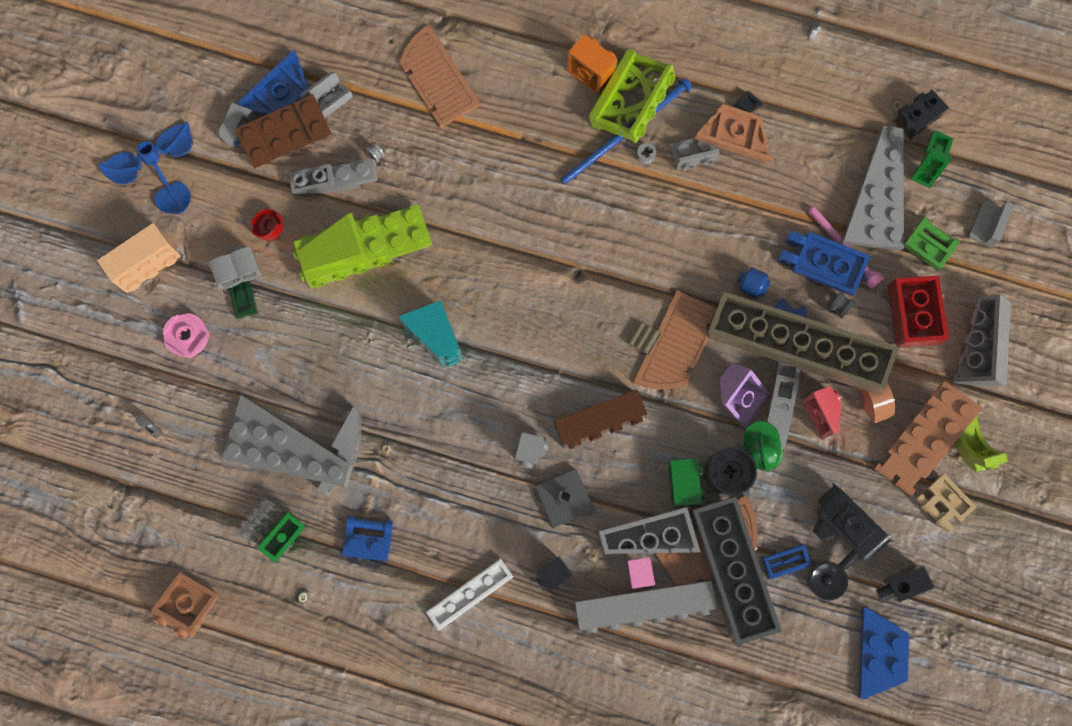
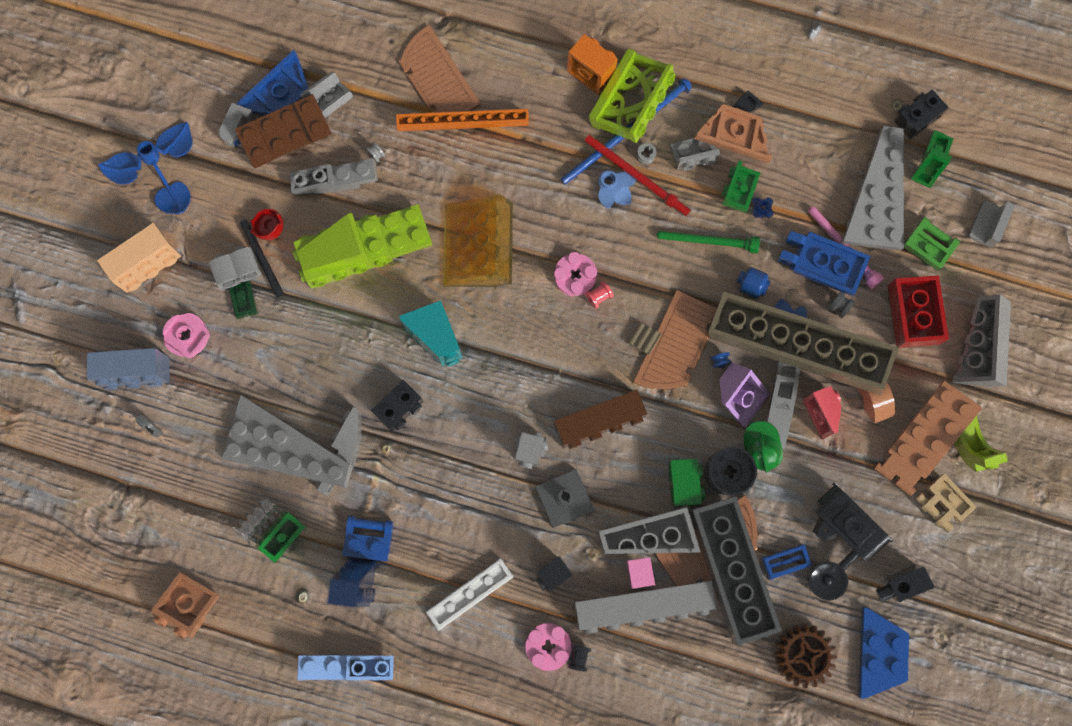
none -> sand blue brick [87,348,170,391]
none -> black bar [239,220,284,297]
none -> light blue slope [297,655,394,680]
none -> dark blue wedge [327,558,376,608]
none -> black brick [371,380,424,432]
none -> orange piece [396,109,529,131]
none -> clear yellow slope [443,194,513,287]
none -> bright pink plate [526,623,571,671]
none -> bright pink plate [554,252,597,296]
none -> black bush [567,644,591,672]
none -> red bar [584,134,691,216]
none -> coral bush [585,281,614,309]
none -> medium blue plate [598,171,636,209]
none -> green piece [656,231,760,254]
none -> blue bush [710,352,732,369]
none -> green bracket [721,160,761,213]
none -> clear blue plate [752,197,774,218]
none -> reddish brown gear [773,624,838,688]

